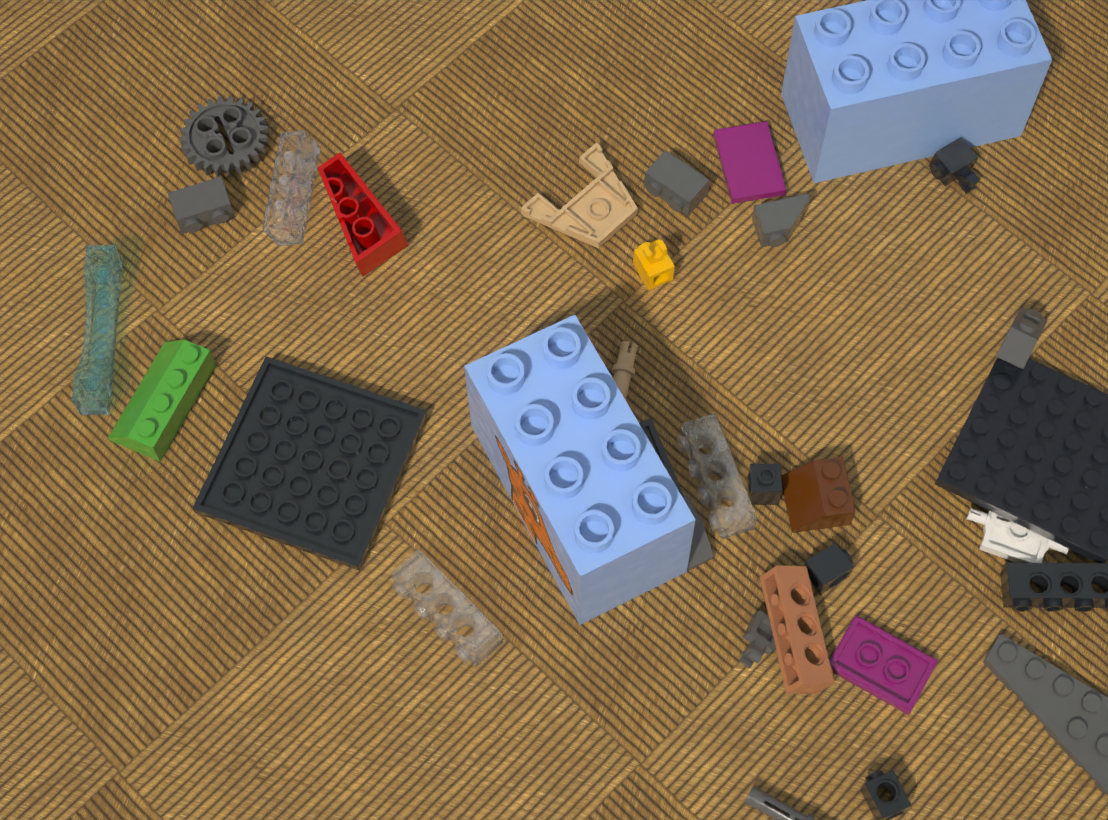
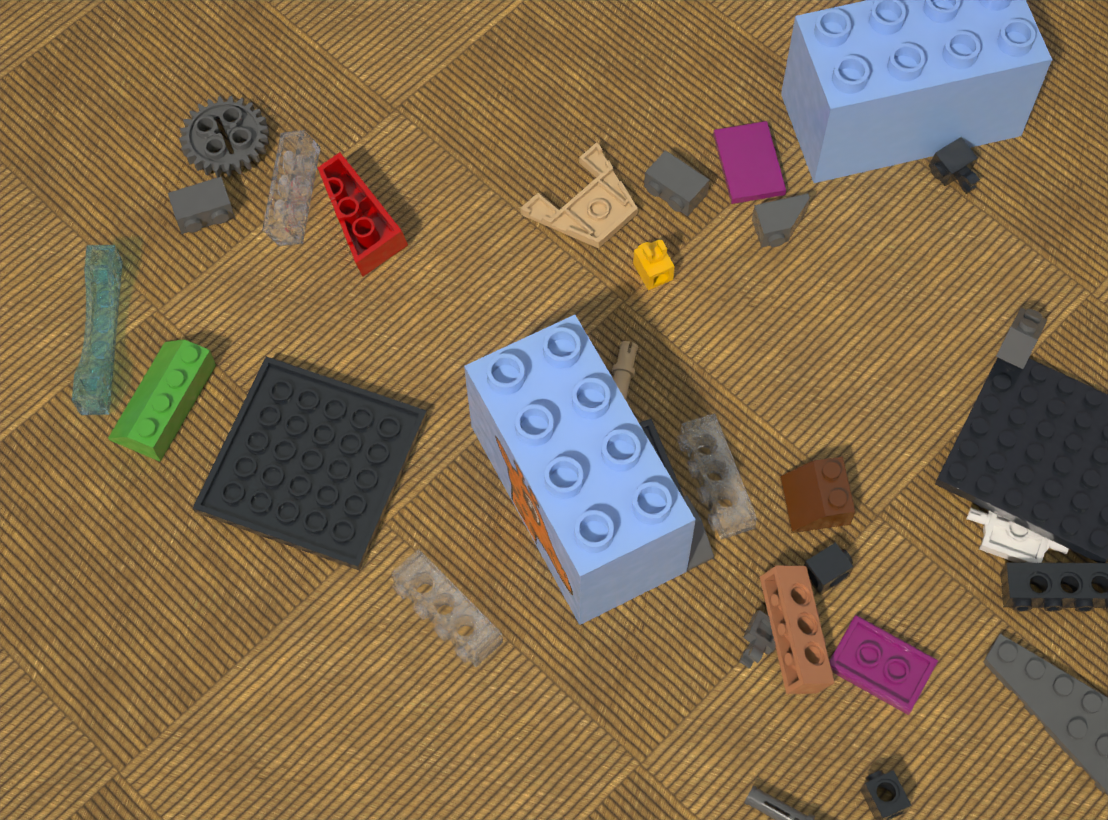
black brick [747,464,782,505] -> none

